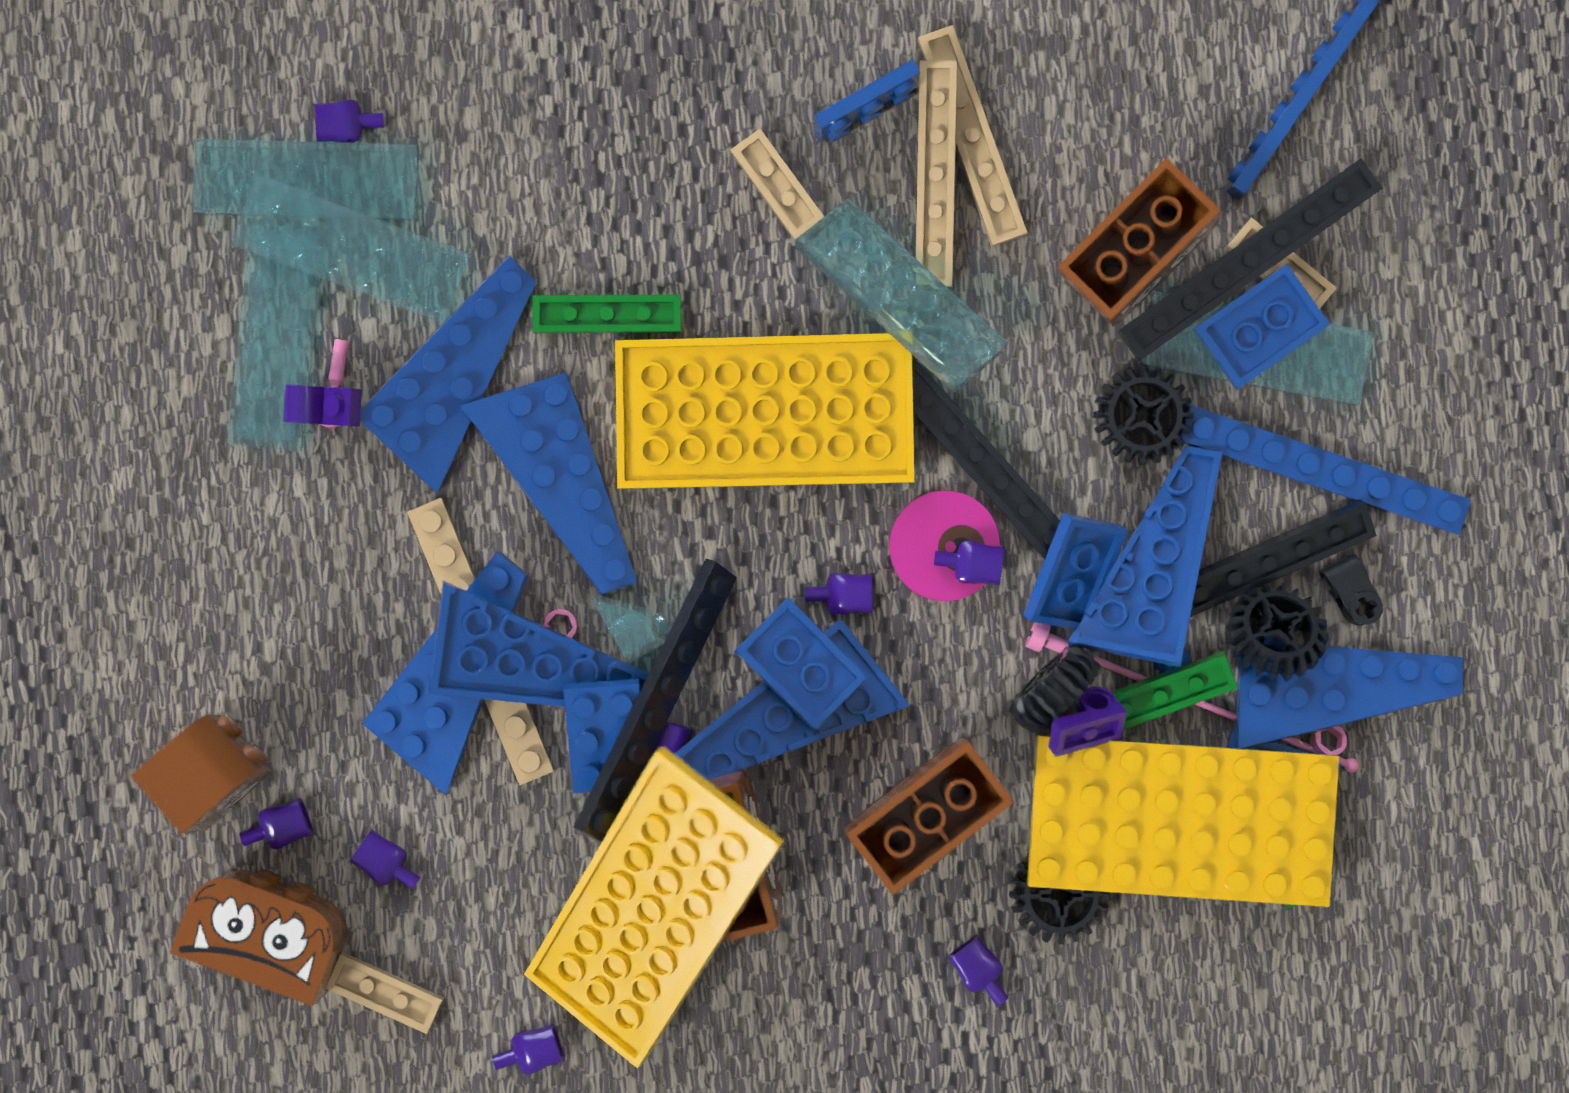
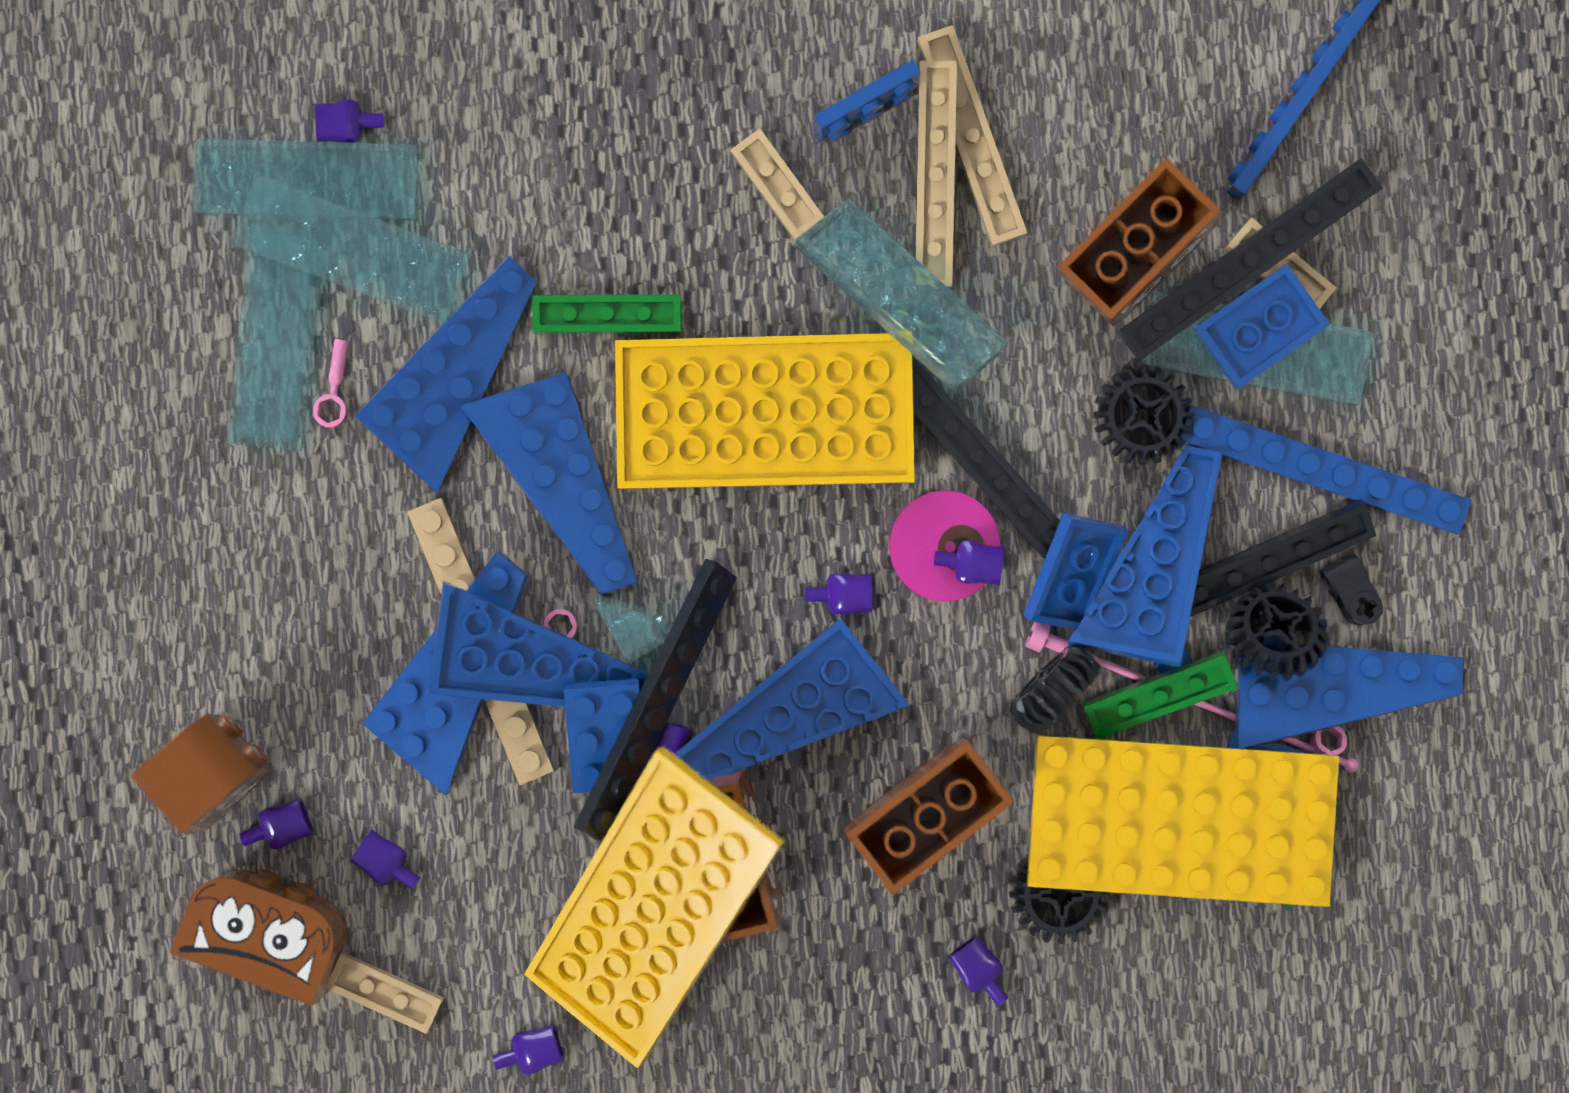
dark purple plate [283,384,362,427] -> none
blue plate [734,598,867,731] -> none
dark purple plate [1048,686,1127,757] -> none

